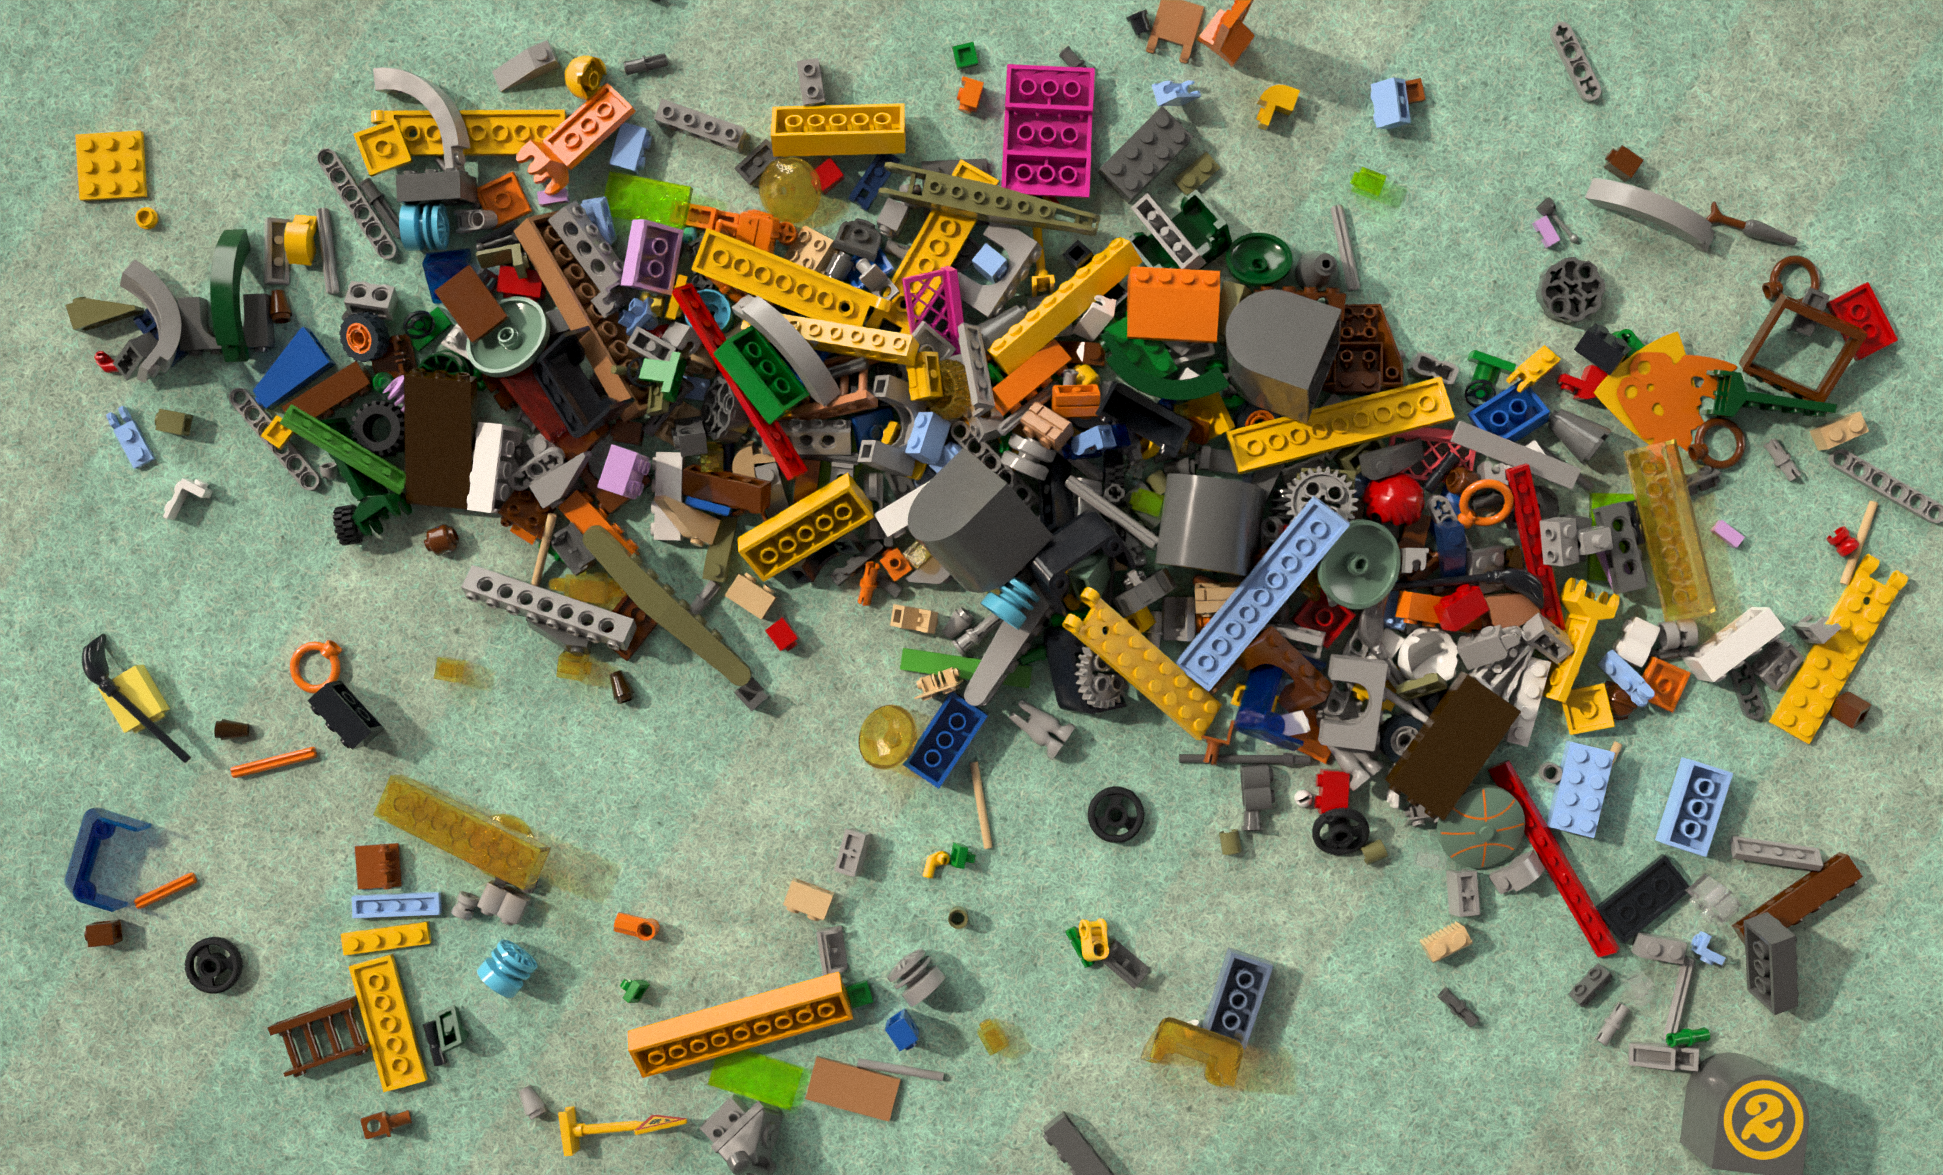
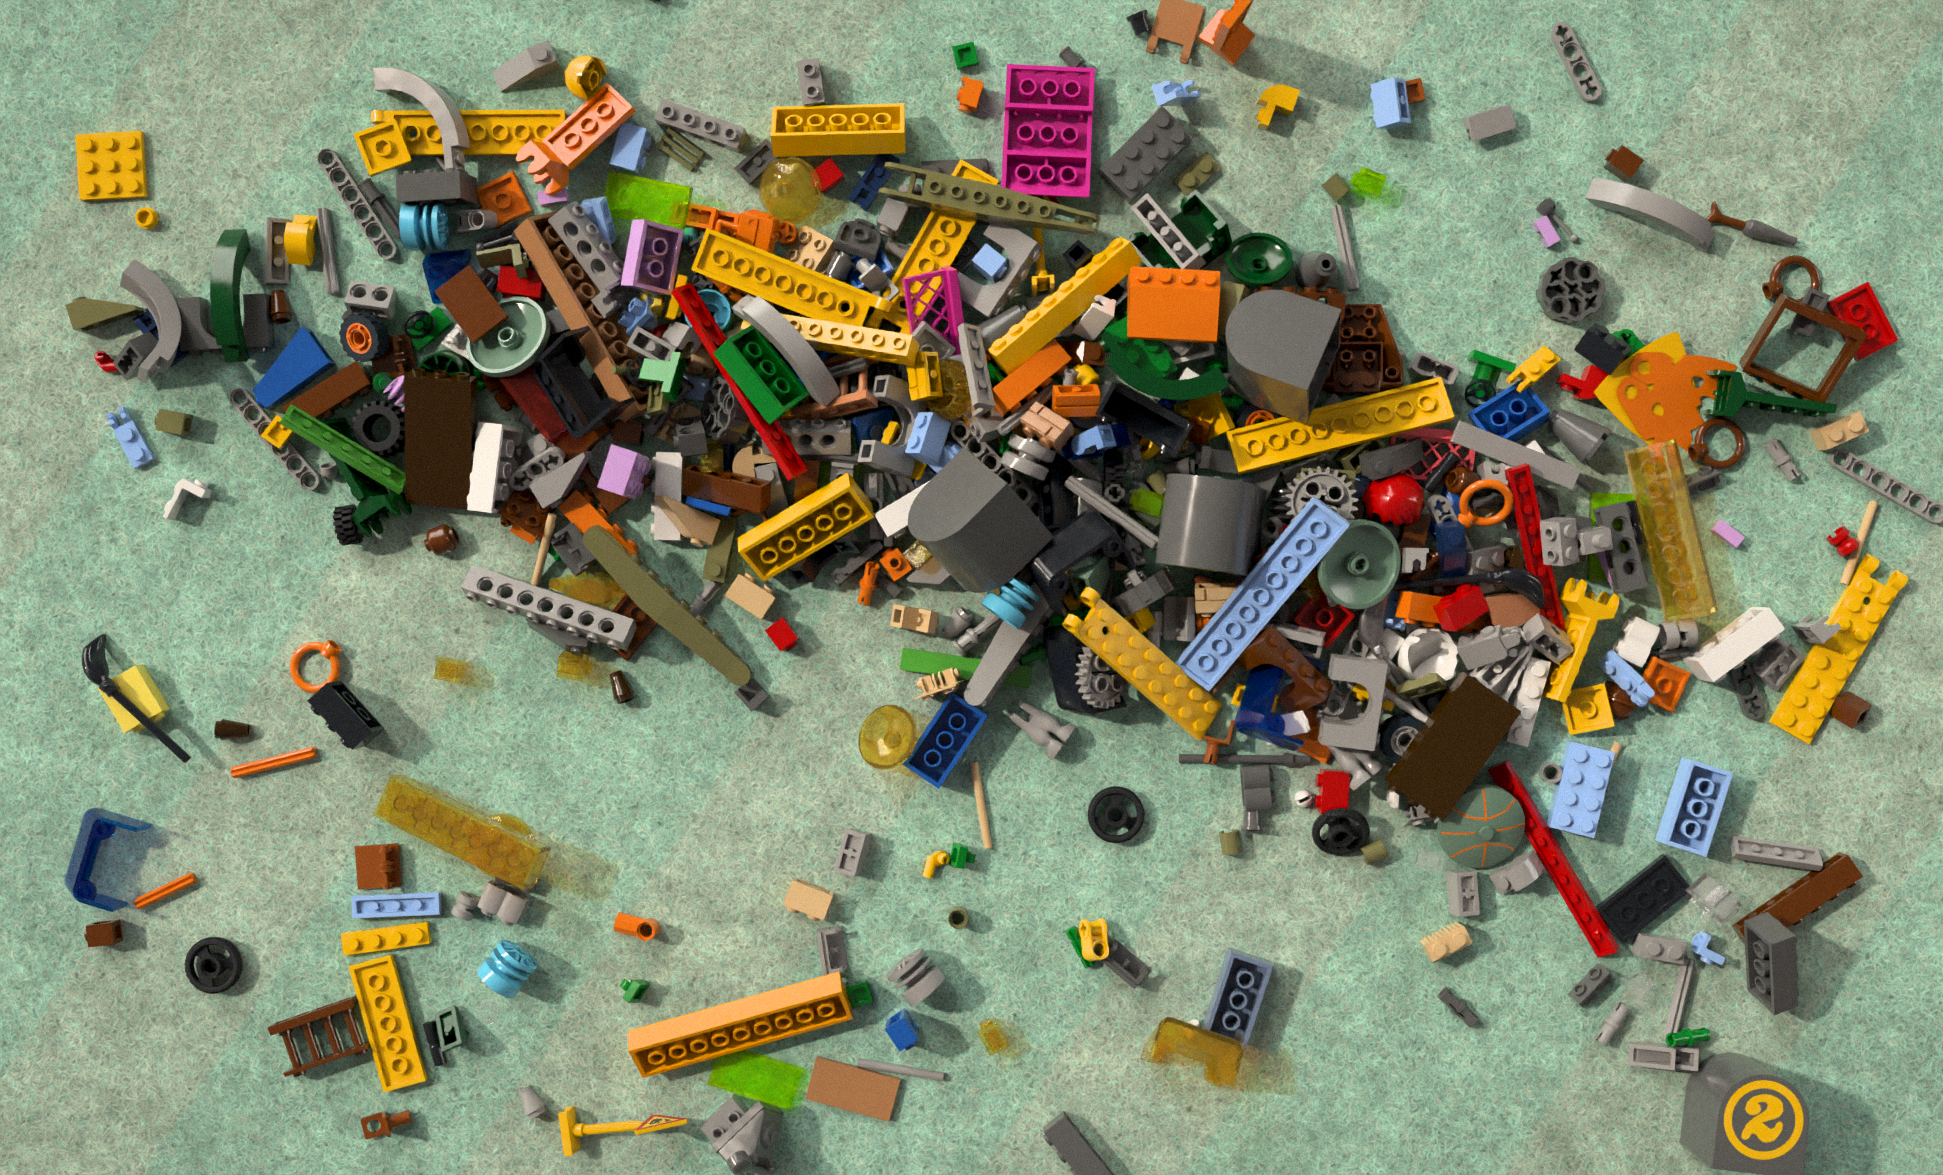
dark grey axle [623,53,668,76] -> none
none -> olive tile [656,127,705,172]
none -> olive beam [1322,173,1351,202]
none -> light grey hinge [1462,104,1516,141]

